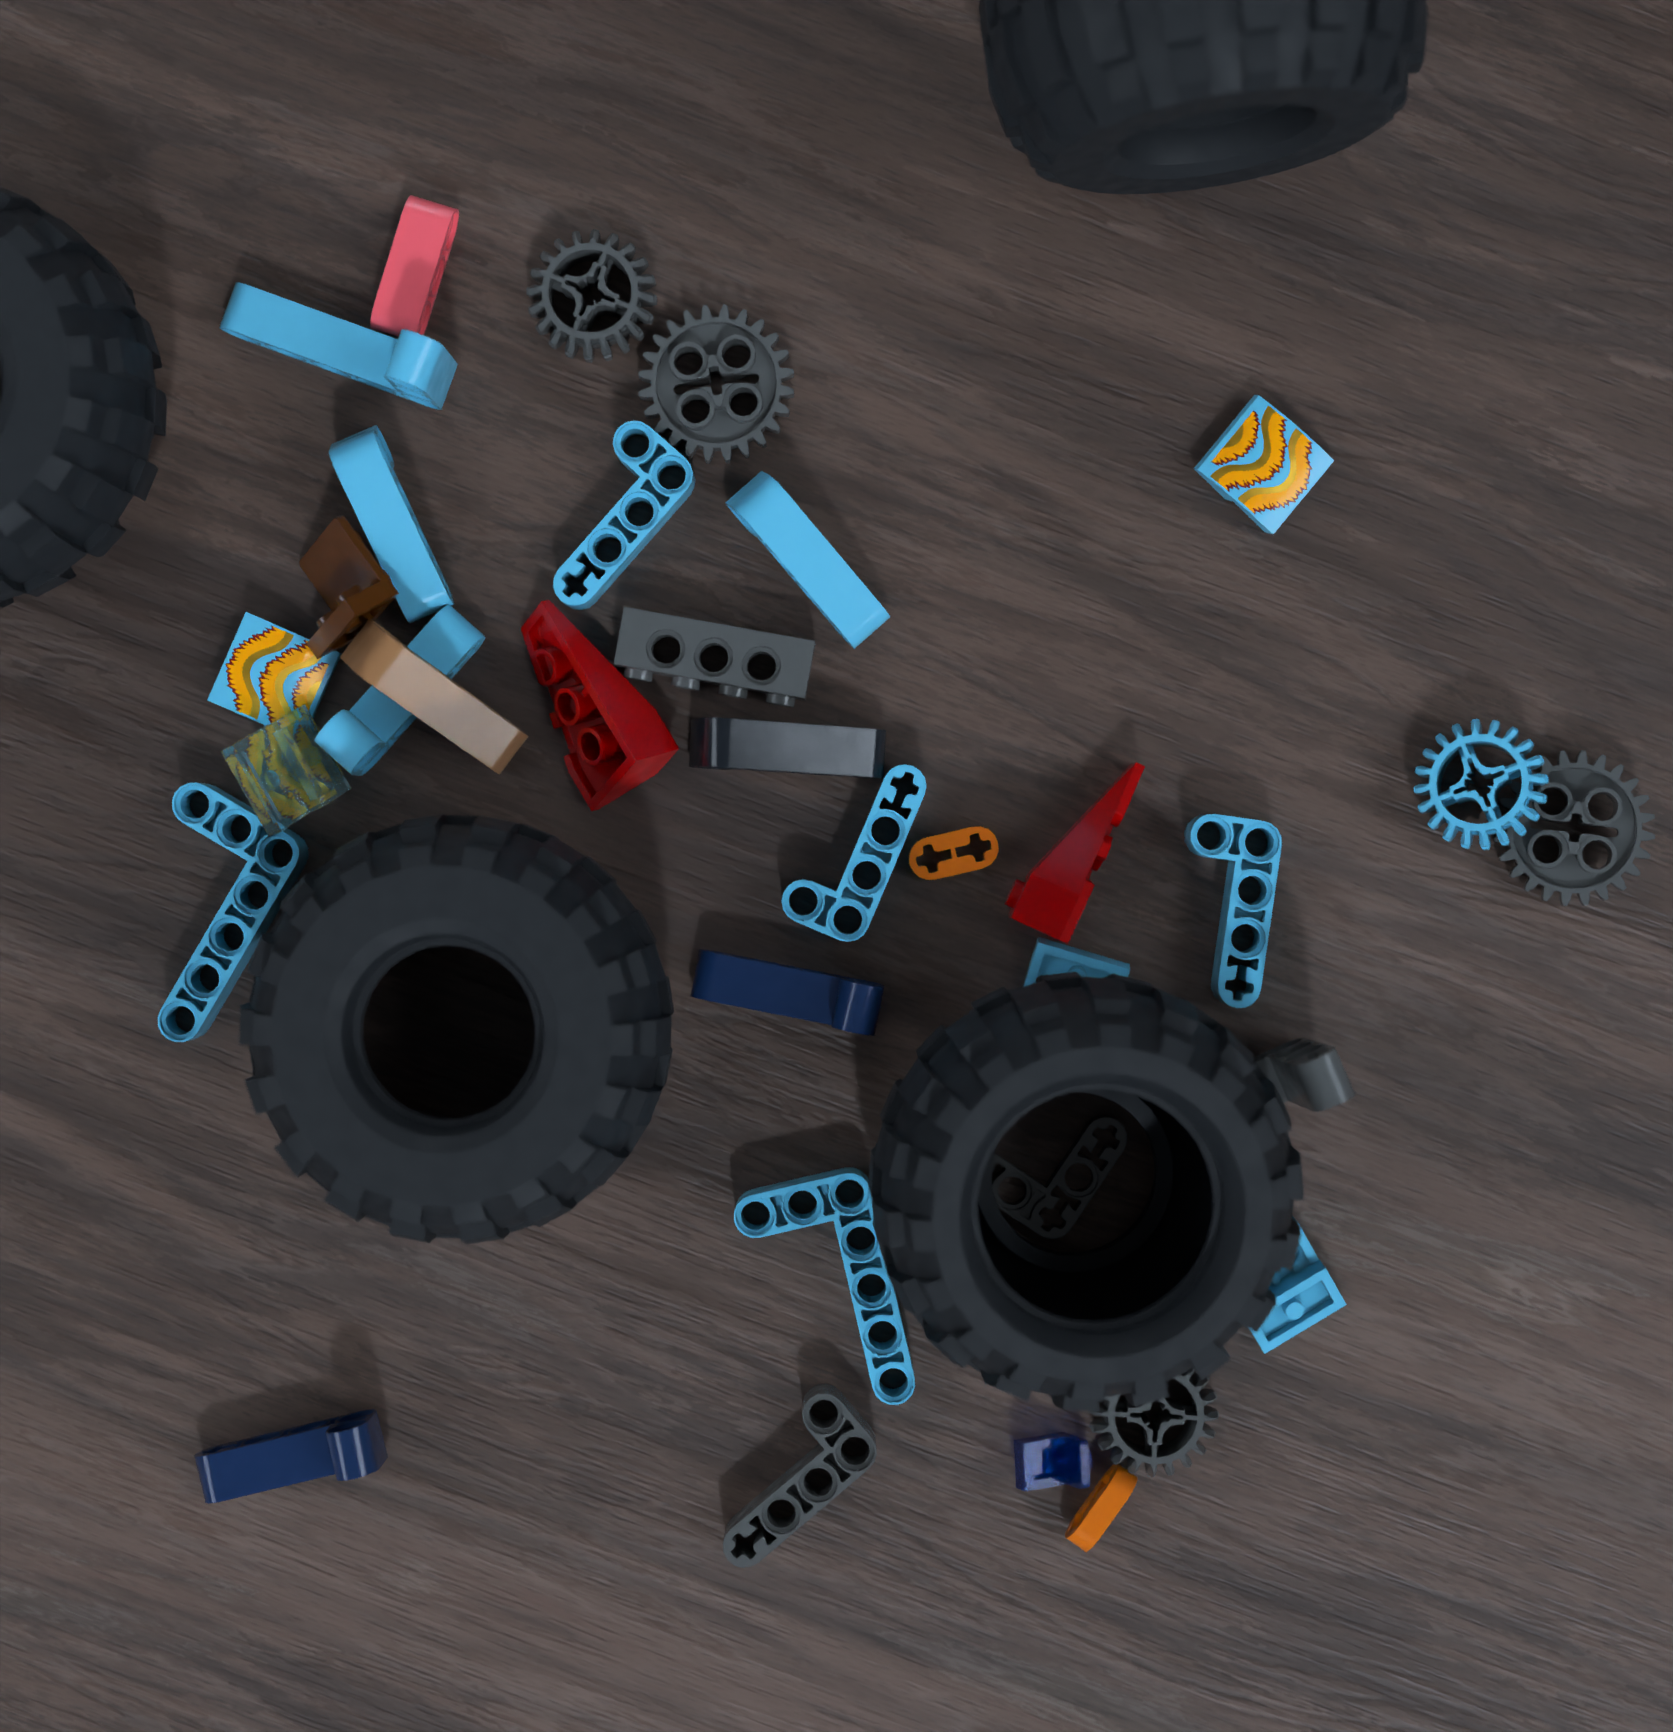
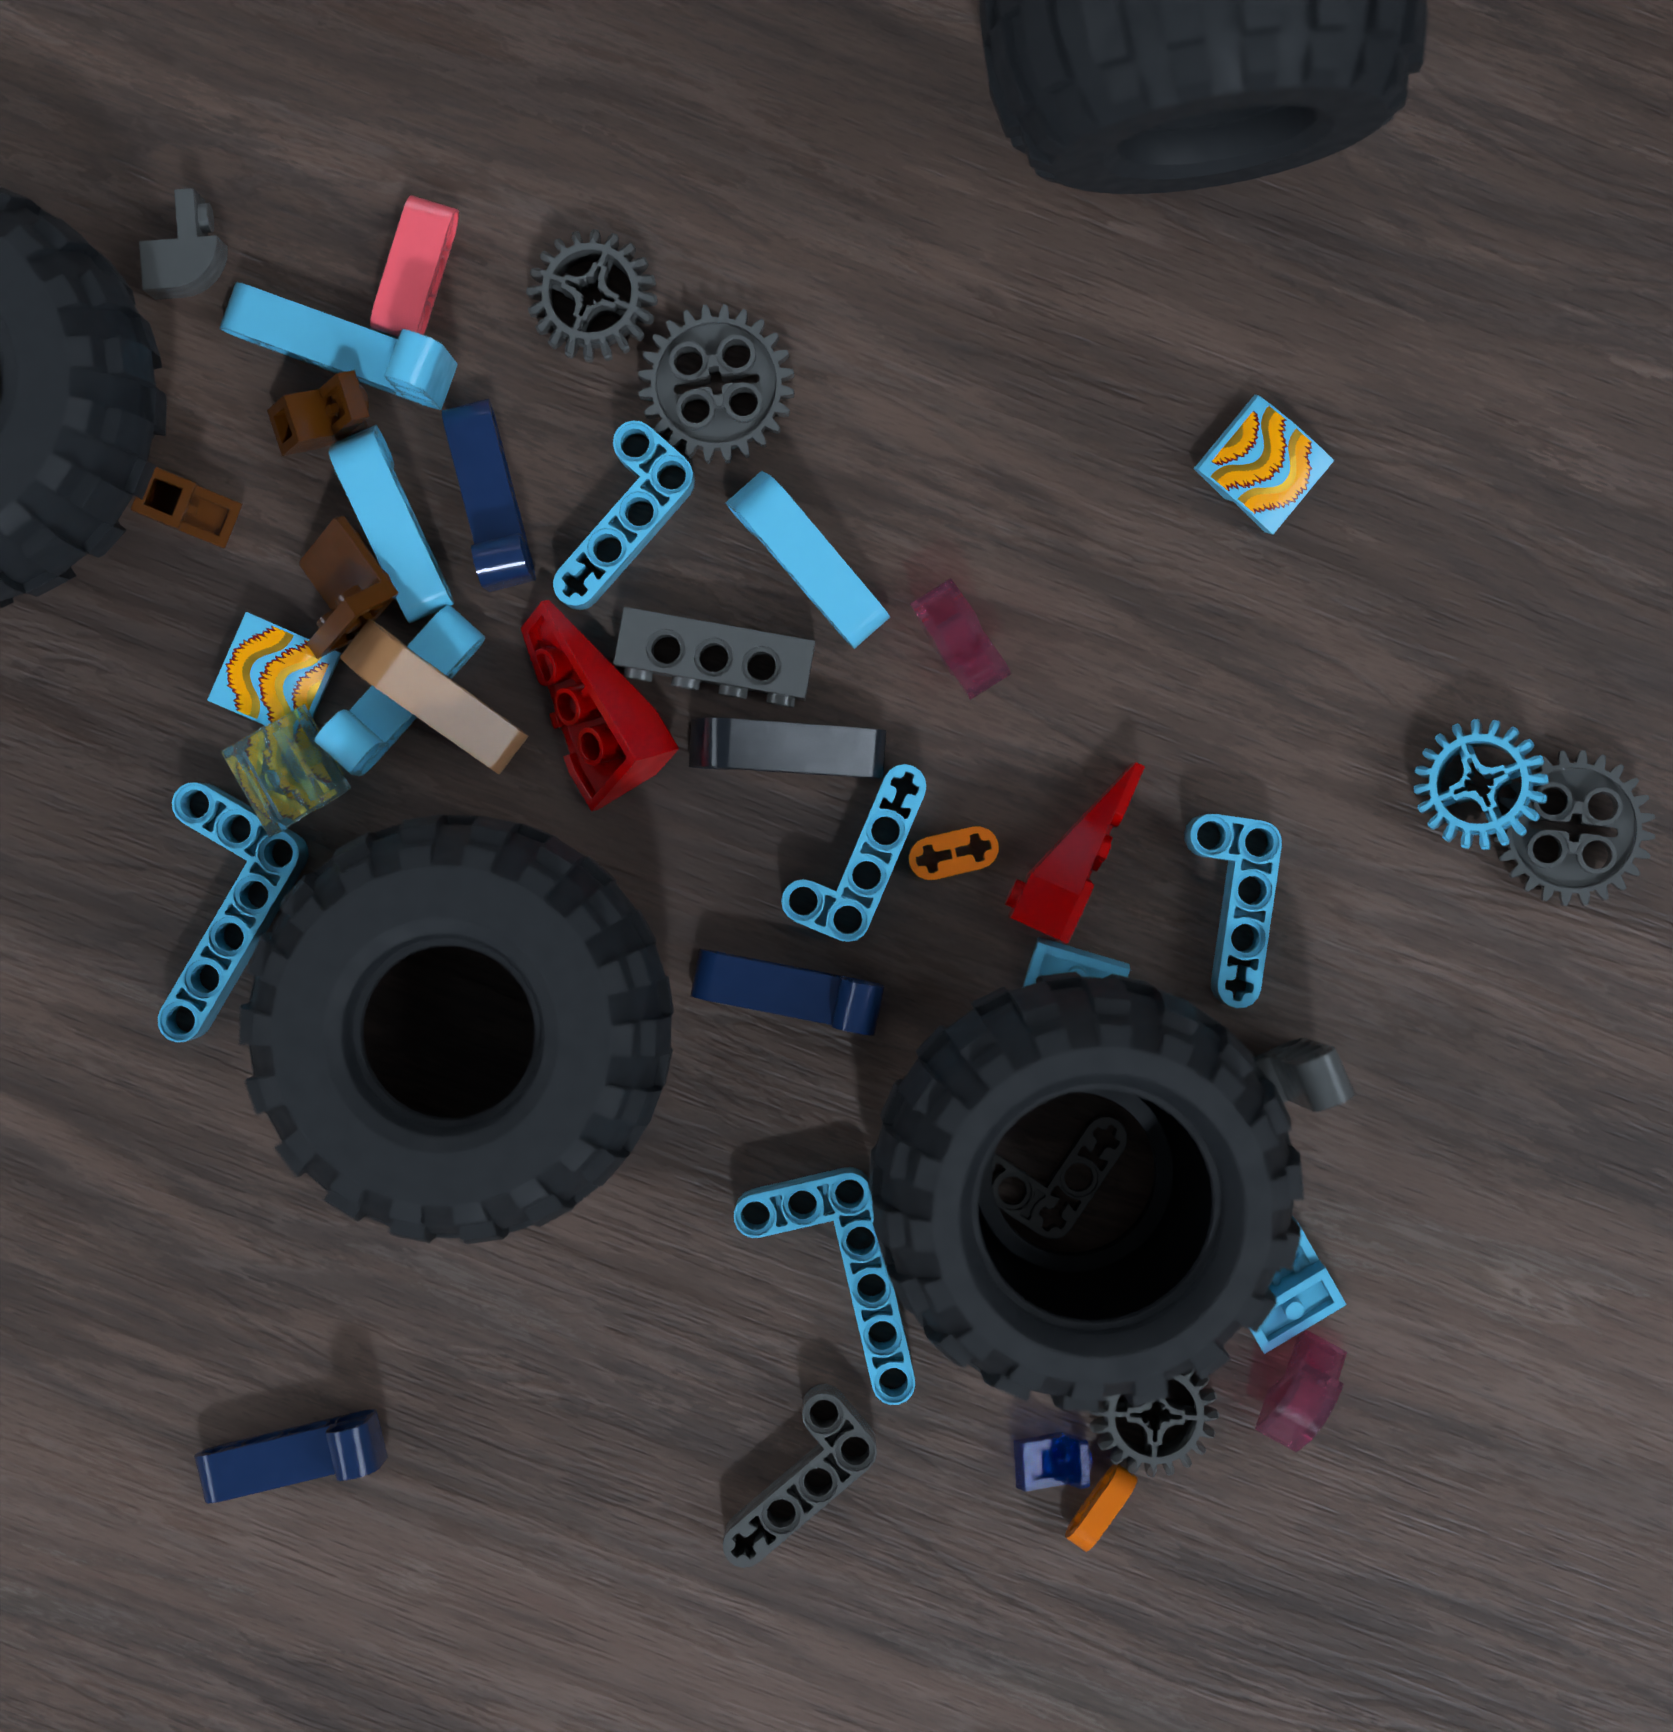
none -> reddish brown brick [130,467,243,549]
none -> dark grey brick [139,188,228,300]
none -> reddish brown brick [267,370,370,456]
none -> dark blue beam [442,399,536,592]
none -> clear pink brick [910,578,1011,700]
none -> clear pink brick [1255,1330,1348,1452]

